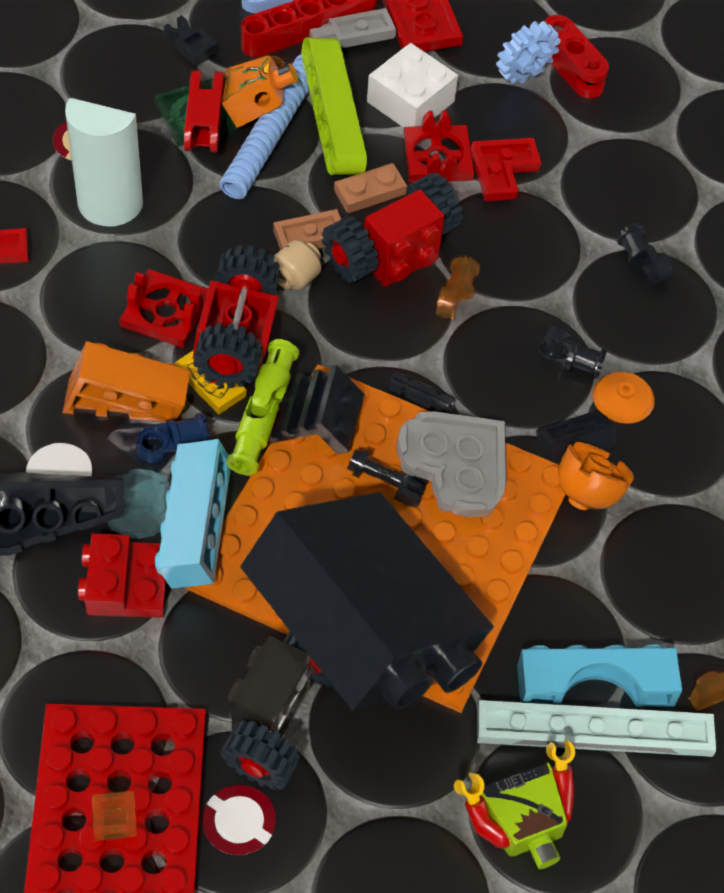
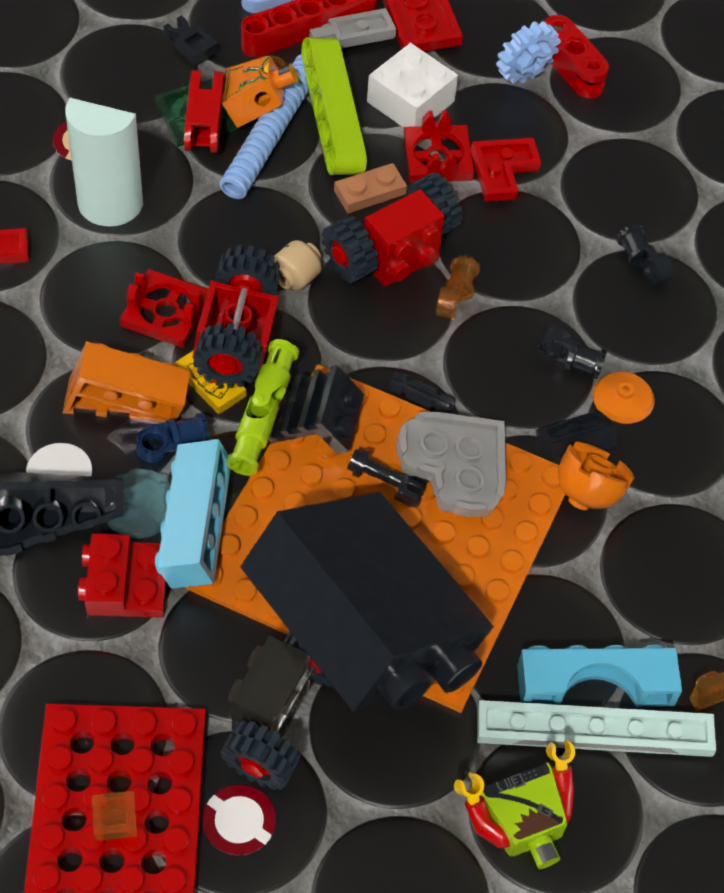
nougat plate [273,209,341,250] -> none

